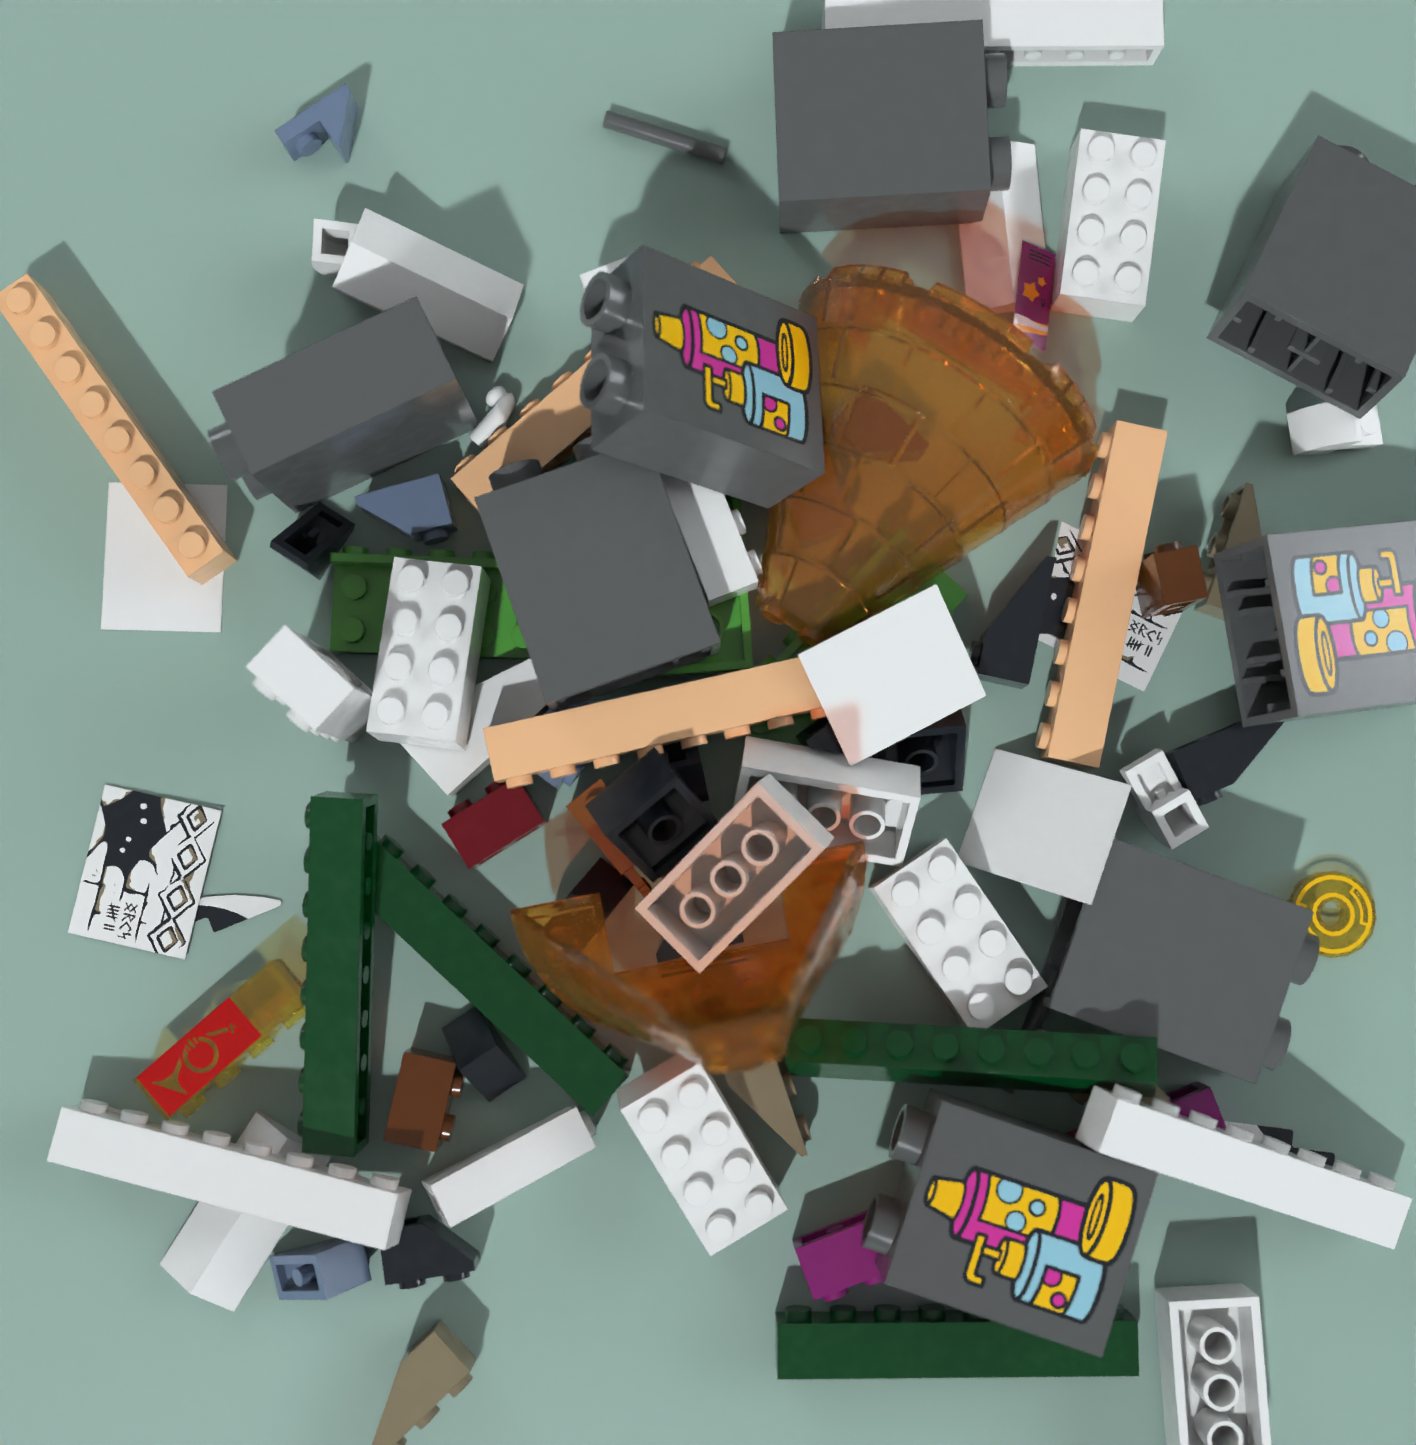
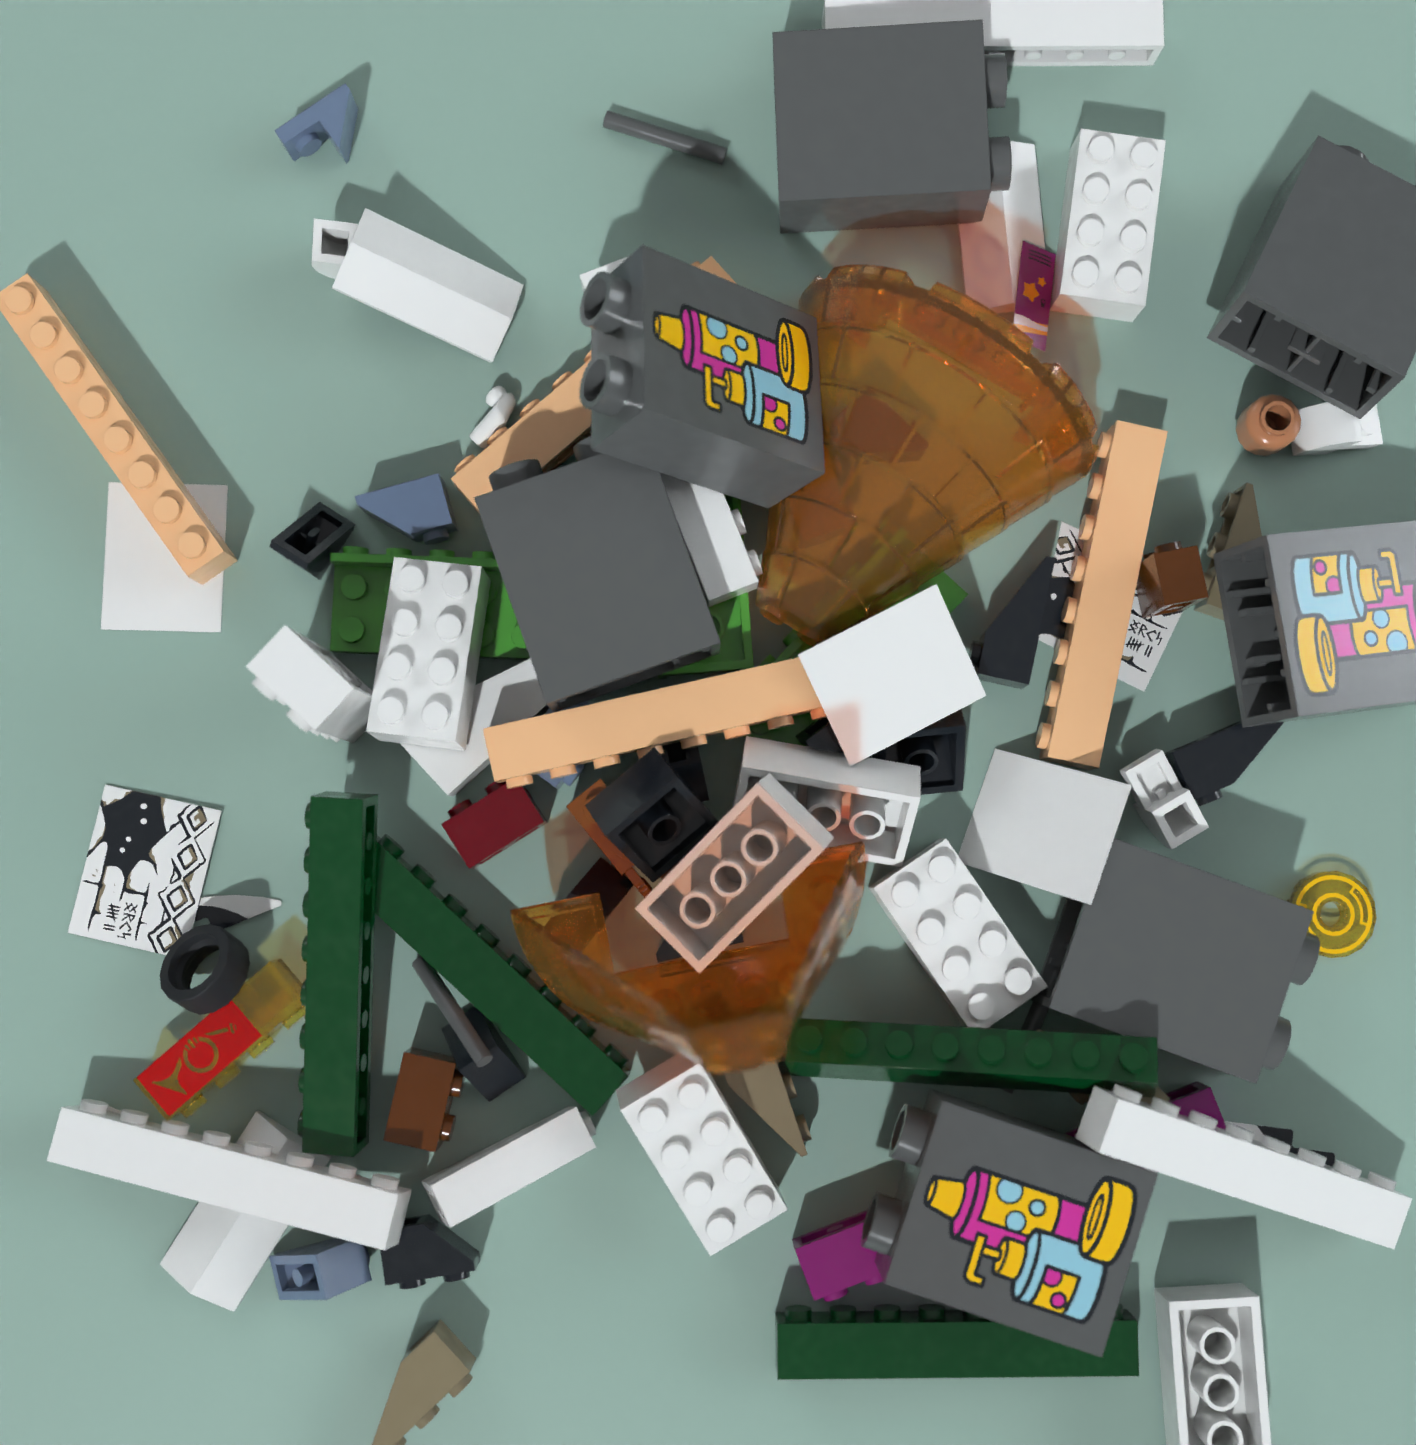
dark grey brick [207,296,479,514] -> none
none -> black tyre [160,924,250,1015]
none -> dark grey bar [412,956,493,1067]
none -> nougat head [1236,394,1301,456]

